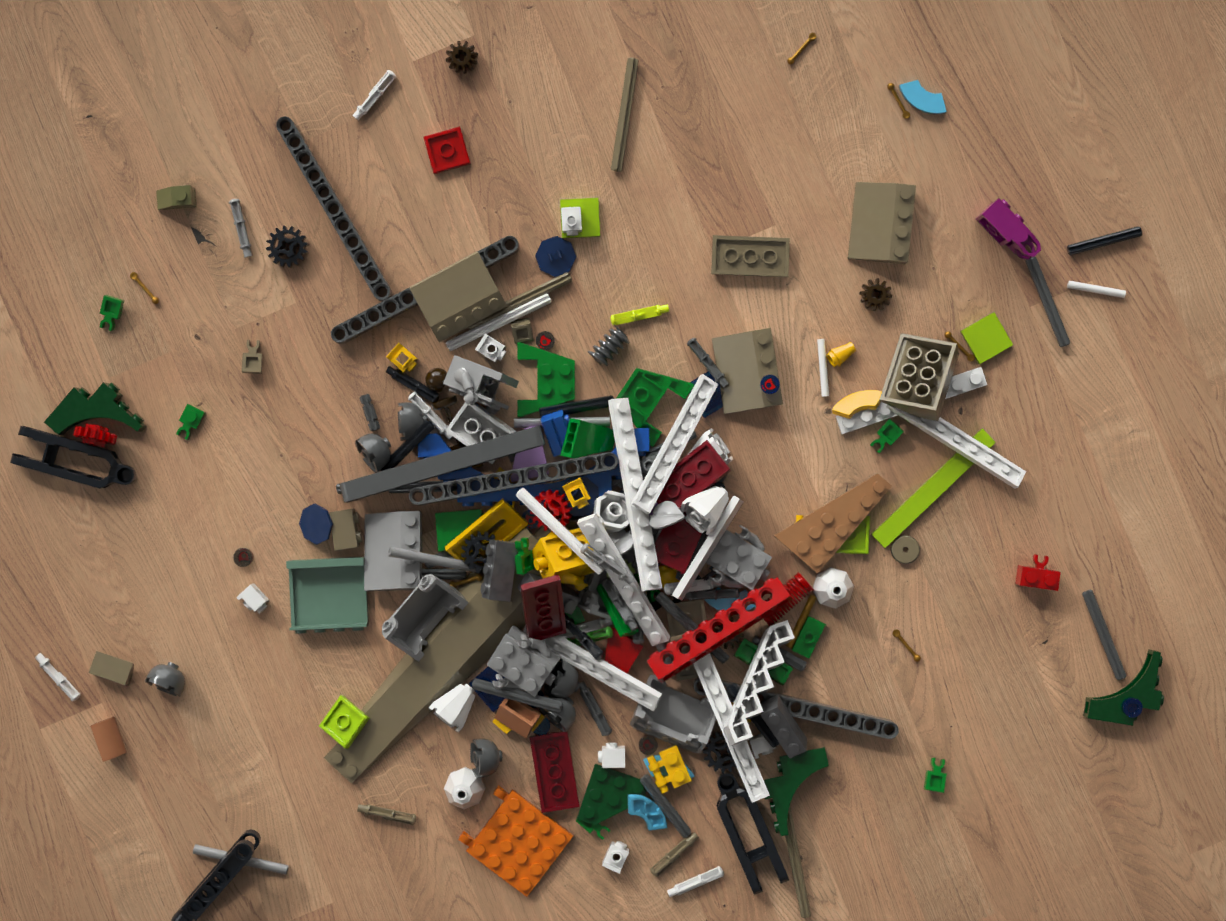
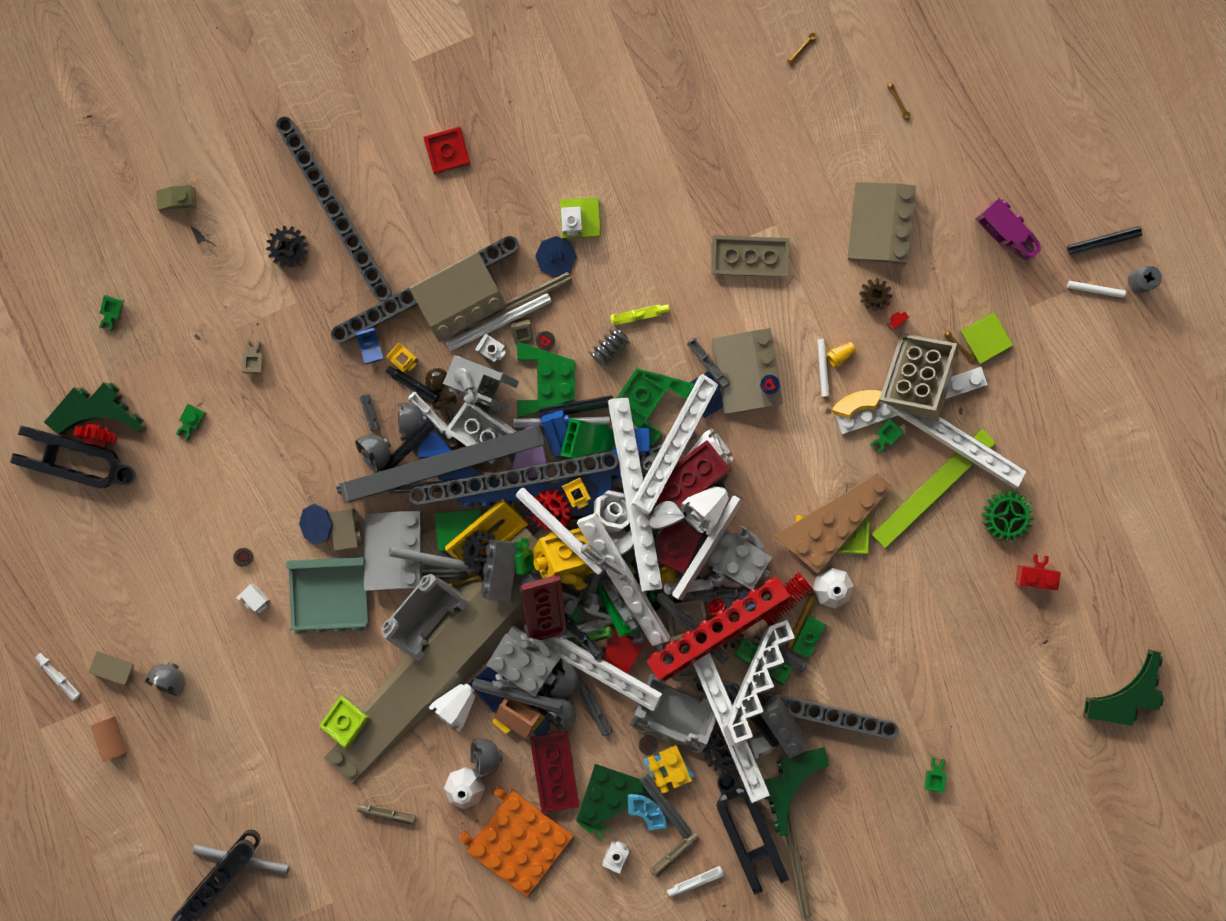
pearl gold hinge [130,272,159,304] -> none
light grey piece [229,199,252,258] -> none
white piece [353,70,396,121] -> none
dark brown gear [446,41,478,74] -> none
white brick [598,742,625,768] -> none
dark tan axle [611,58,639,172] -> none
dark tan piece [891,535,920,564] -> none
pearl gold hinge [892,629,921,662] -> none
medium azure tile [899,80,947,114] -> none
dark grey axle [1026,257,1070,347] -> none
dark grey axle [1082,590,1127,680] -> none
clear blue tile [1122,697,1143,718] -> none
none -> blue bracket [356,328,384,365]
none -> red plate [707,599,726,616]
none -> red plate [887,312,910,330]
none -> green gear [981,490,1034,542]
none -> dark grey piece [1128,266,1162,293]

